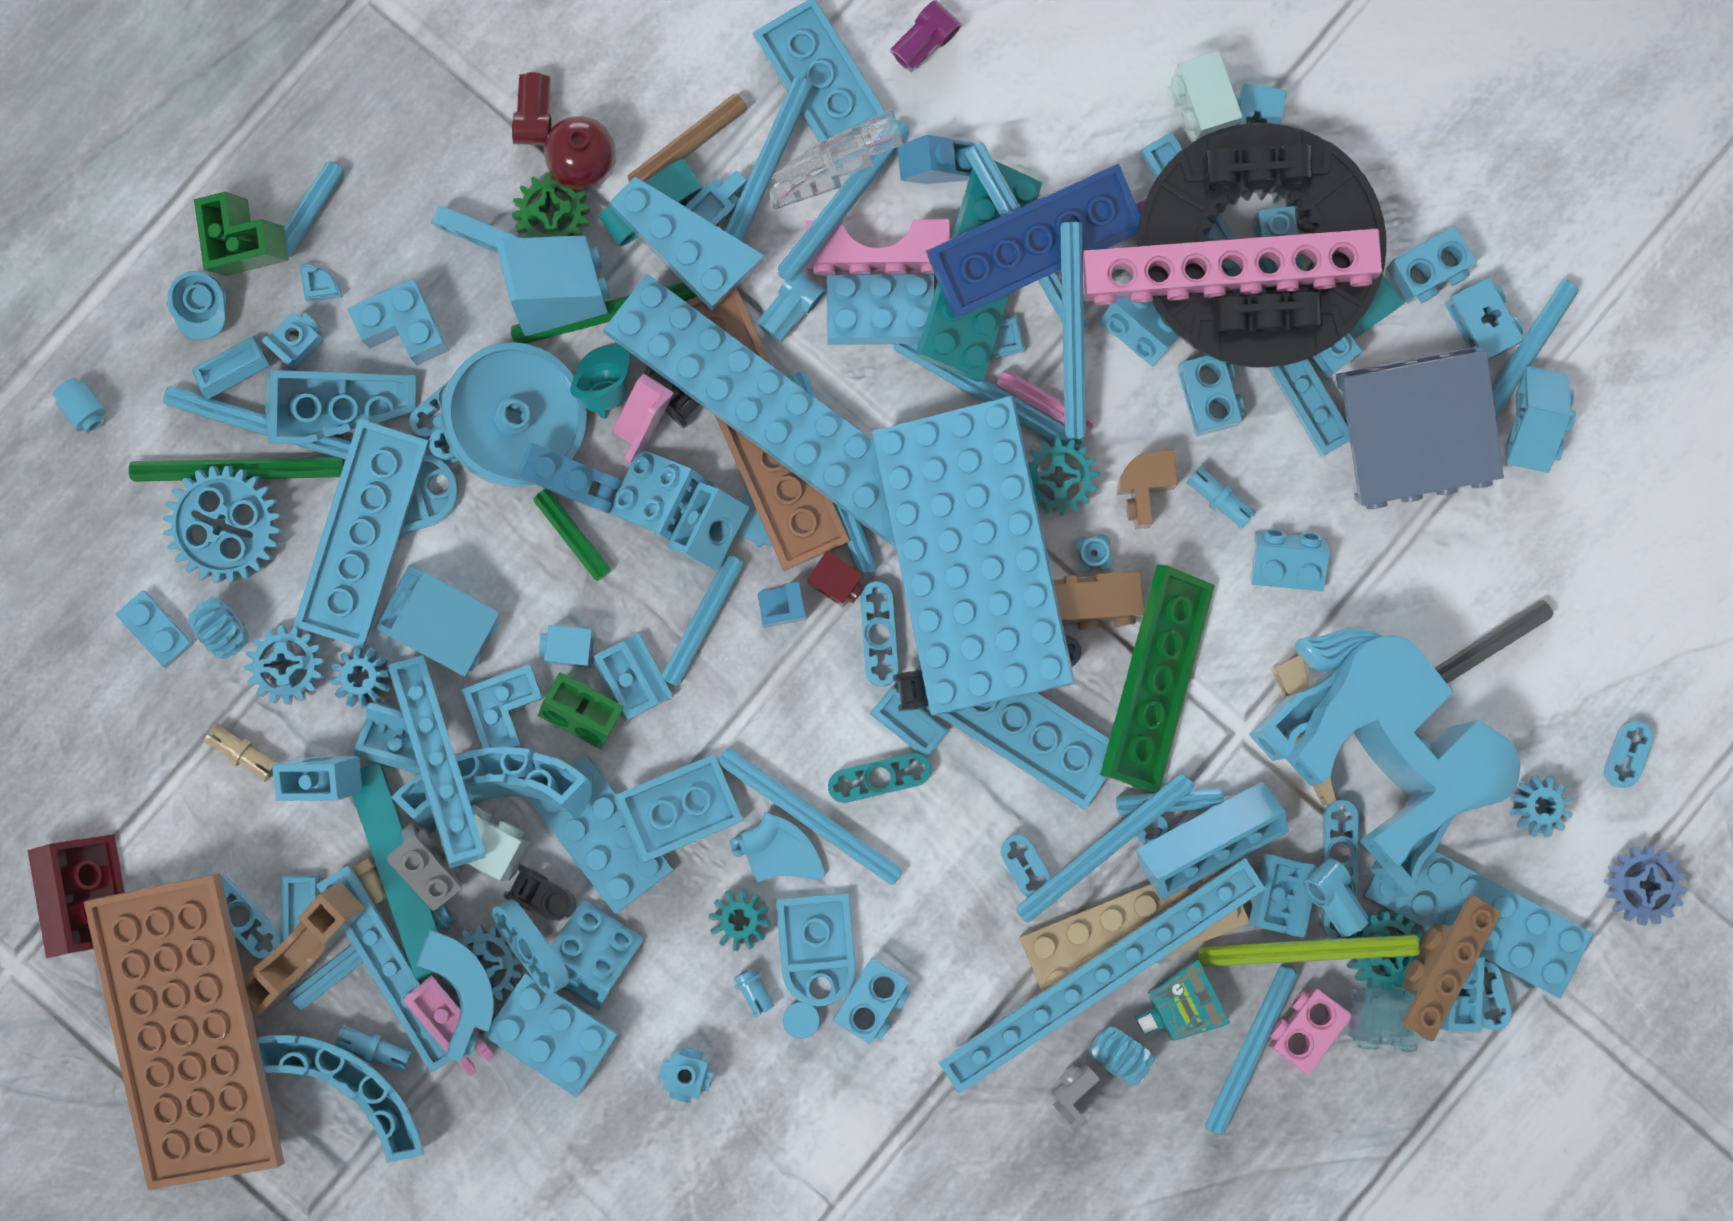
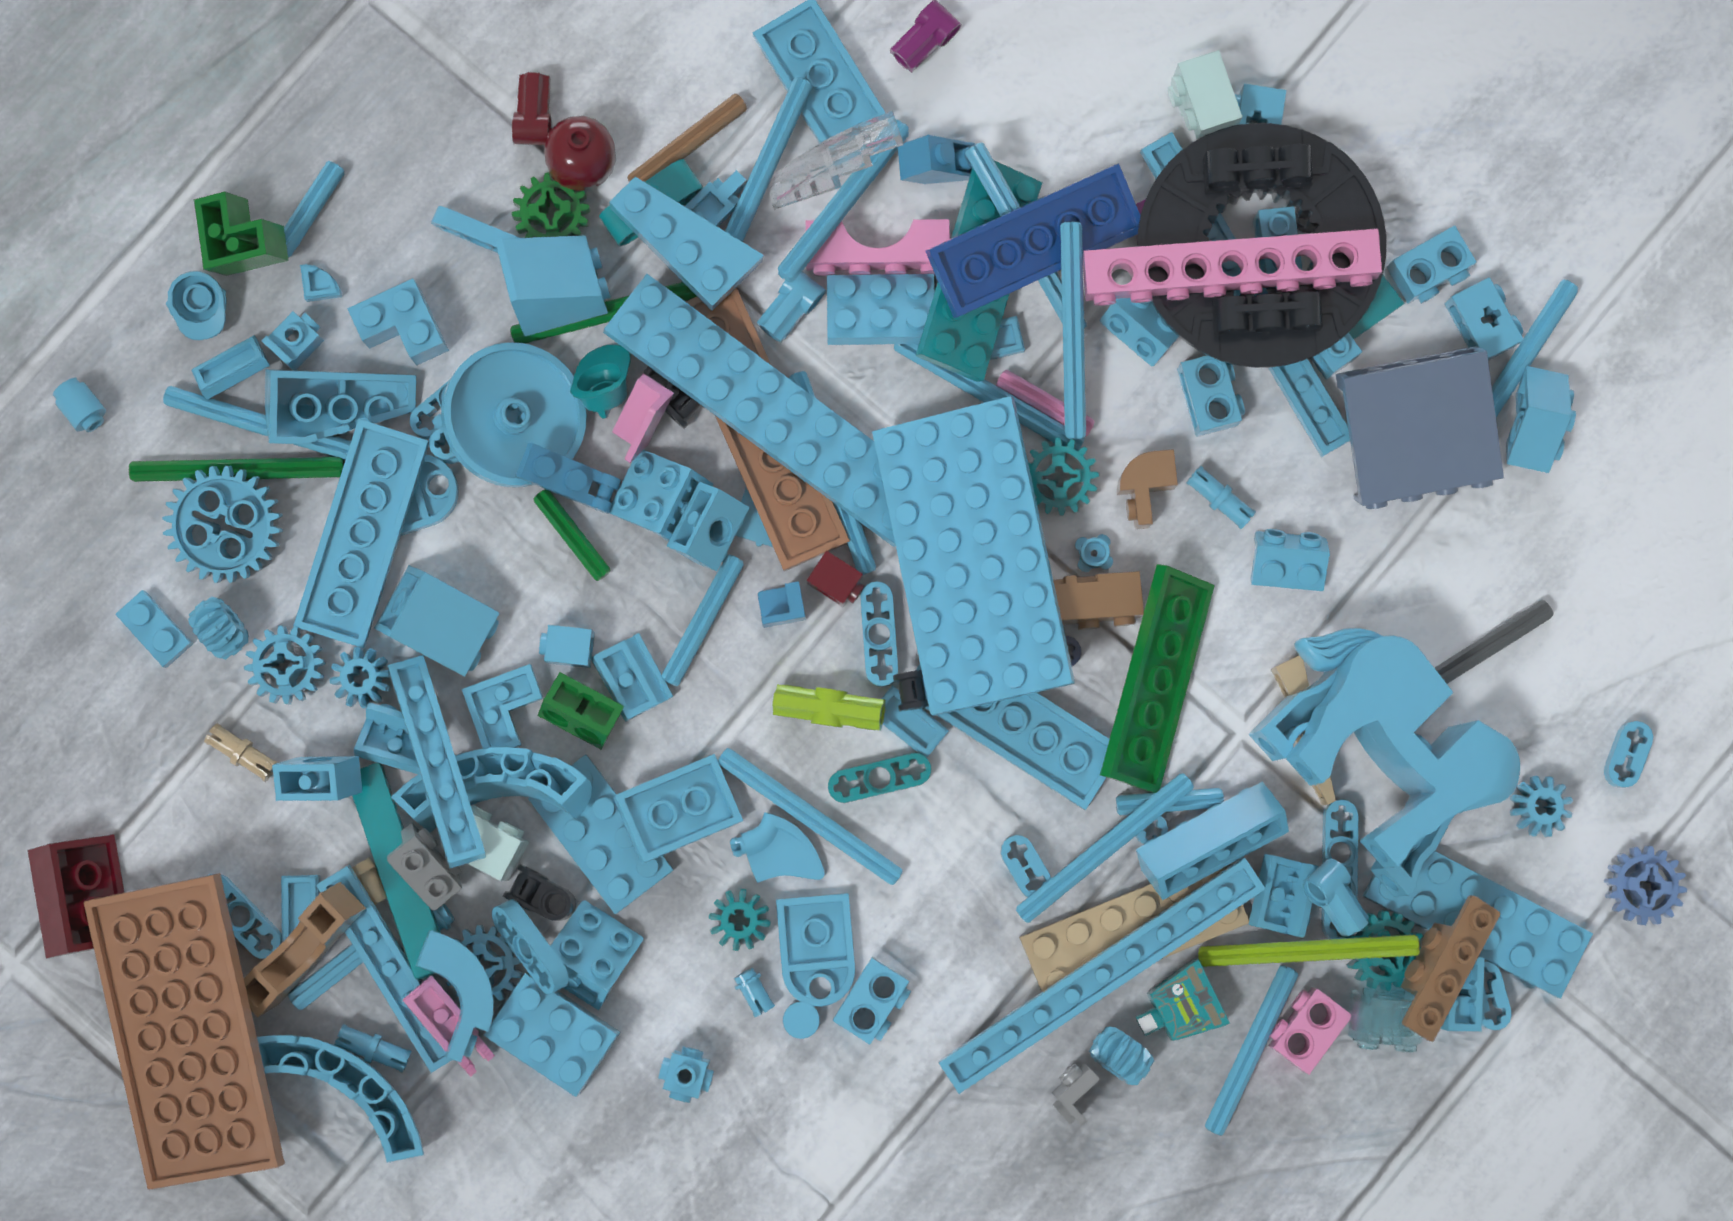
none -> lime piece [772,684,886,731]

